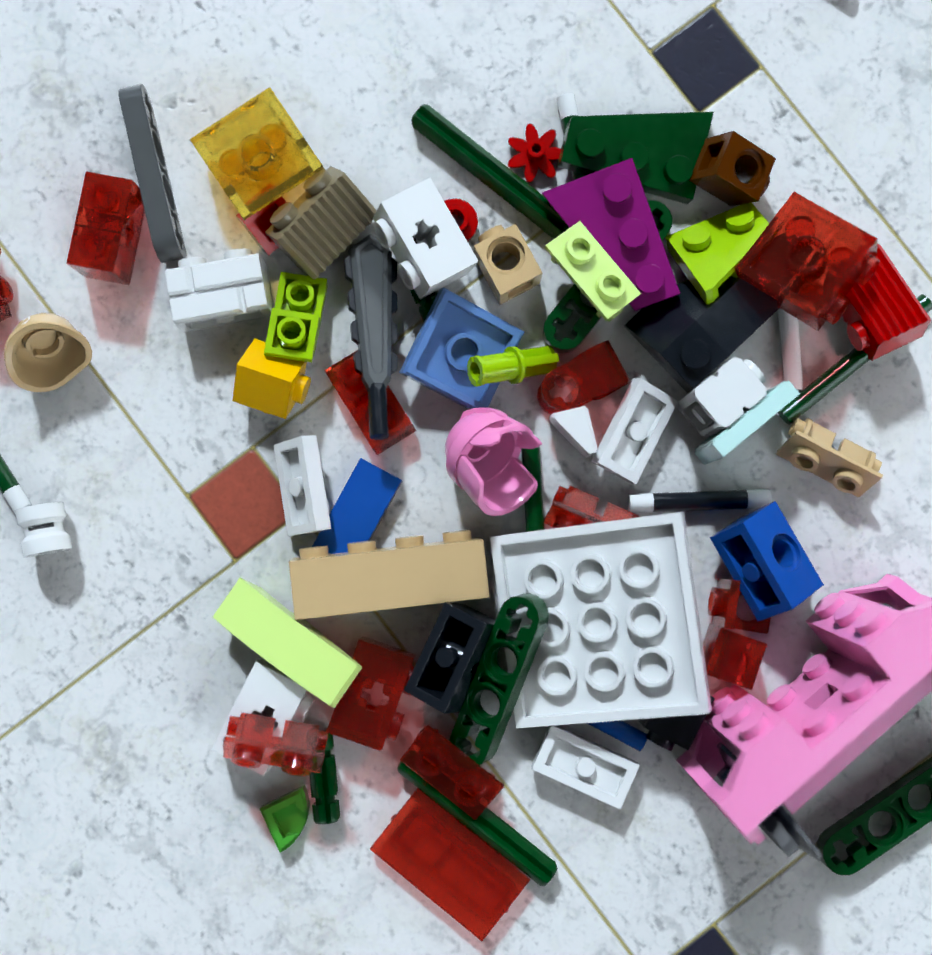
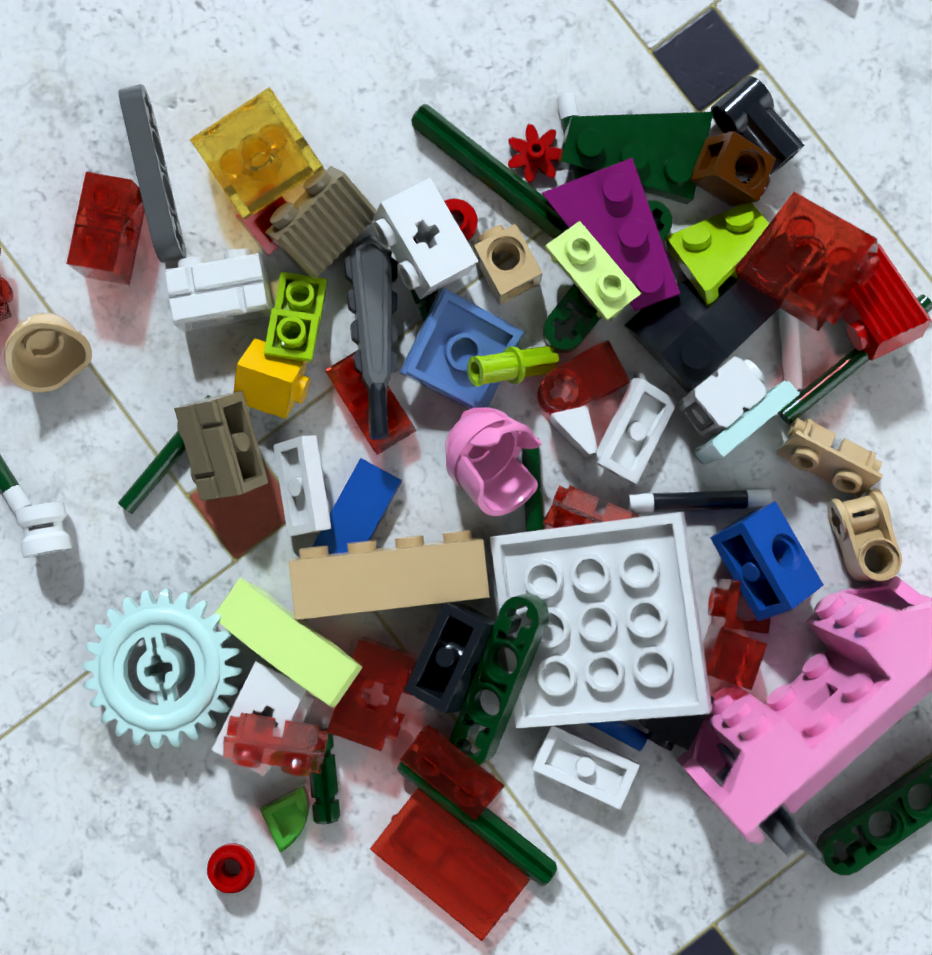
none -> light aqua gear [82,589,242,749]
none -> dark green bar [118,395,211,514]
none -> dark tan brick [174,390,268,501]
none -> red plate [207,843,256,894]
none -> black piece [711,76,805,175]
none -> tan piece [827,488,902,582]

